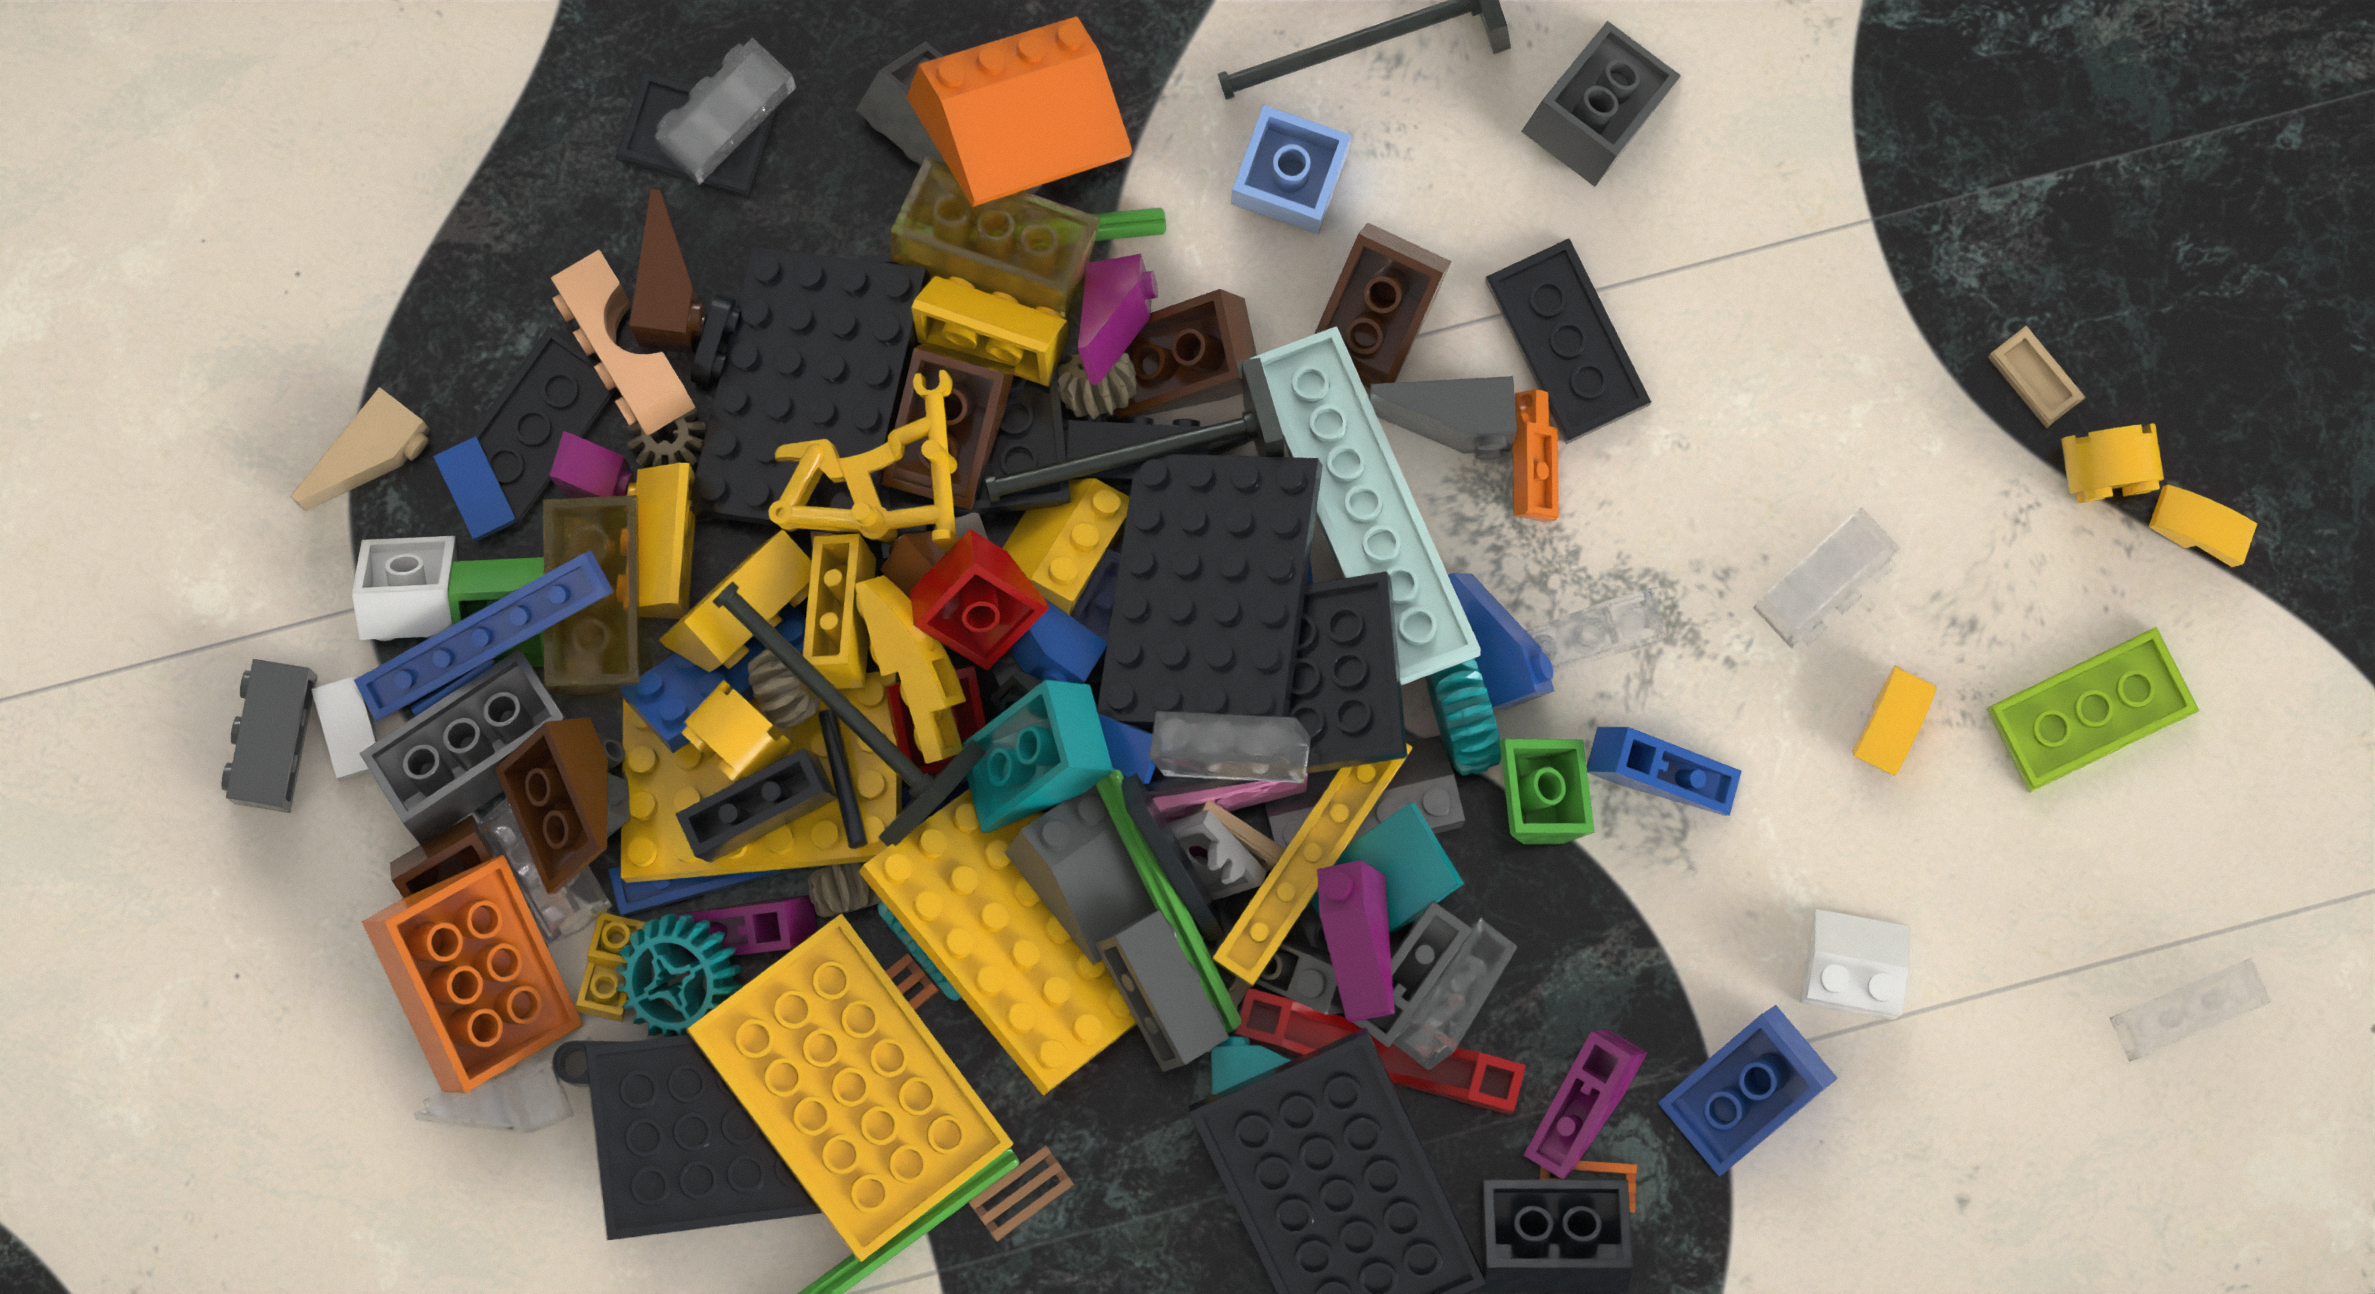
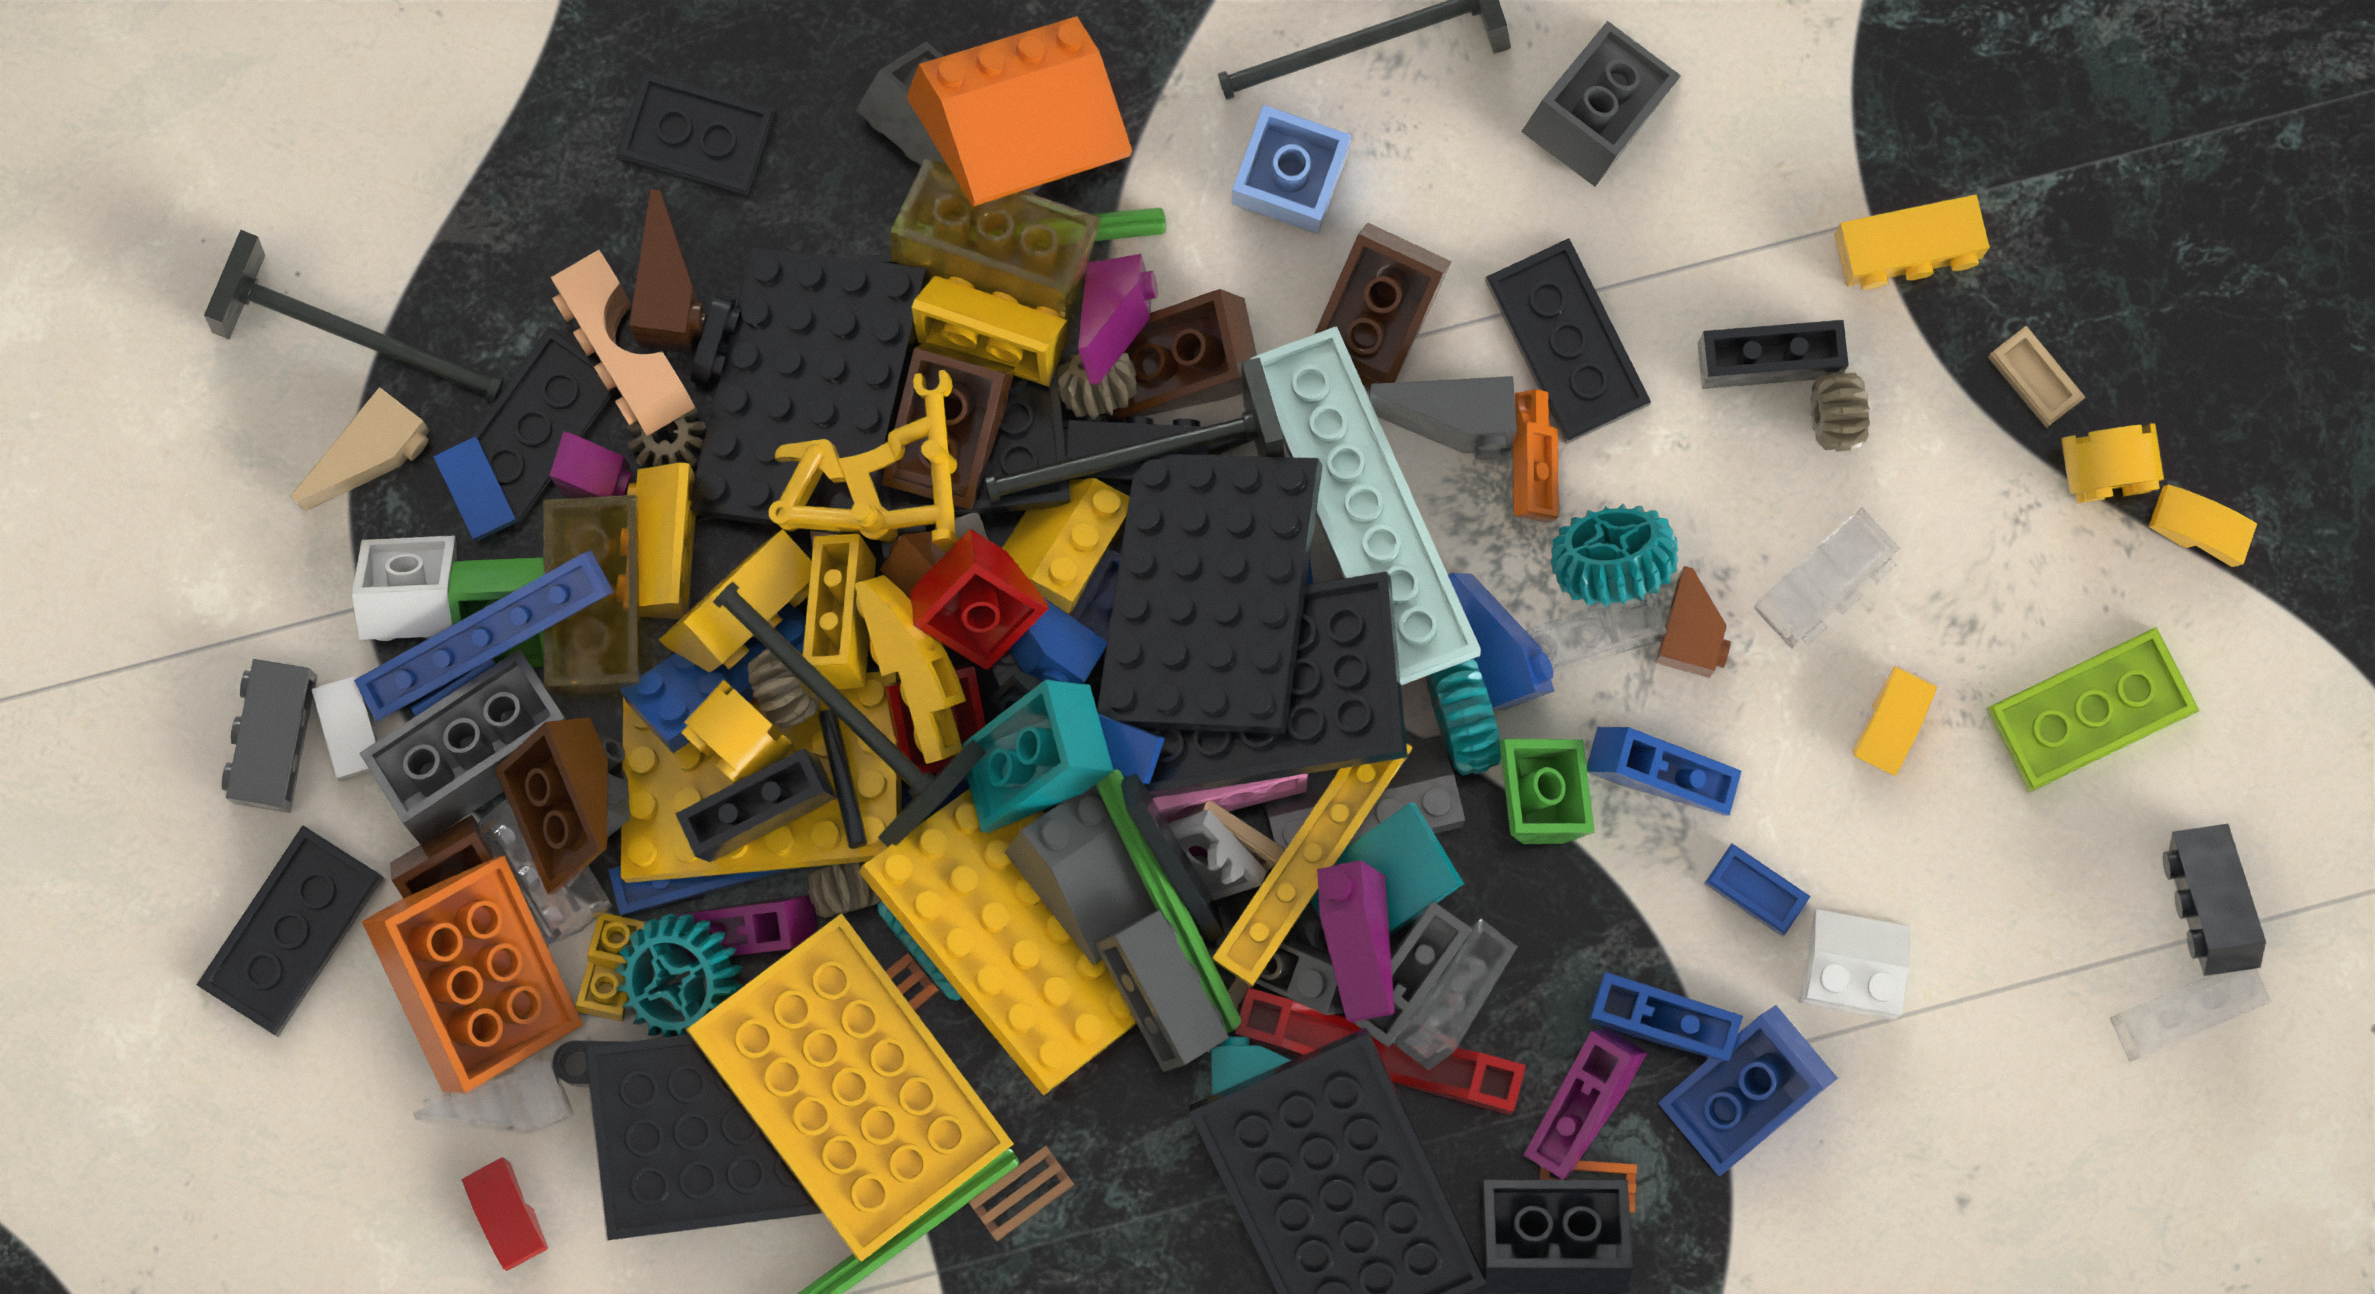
clear brick [654,38,796,185] -> none
clear brick [1149,711,1311,783] -> none
none -> black tile [196,825,384,1037]
none -> pearl dark grey tile [204,229,504,403]
none -> red slope [461,1157,548,1271]
none -> teal gear [1550,504,1679,607]
none -> blue slope [1587,972,1743,1062]
none -> dark orange slope [1655,566,1731,678]
none -> black brick [1697,320,1849,389]
none -> blue tile [1704,843,1811,937]
none -> dark tan gear [1810,371,1870,452]
none -> yellow brick [1834,194,1990,290]
none -> black brick [2163,824,2266,976]

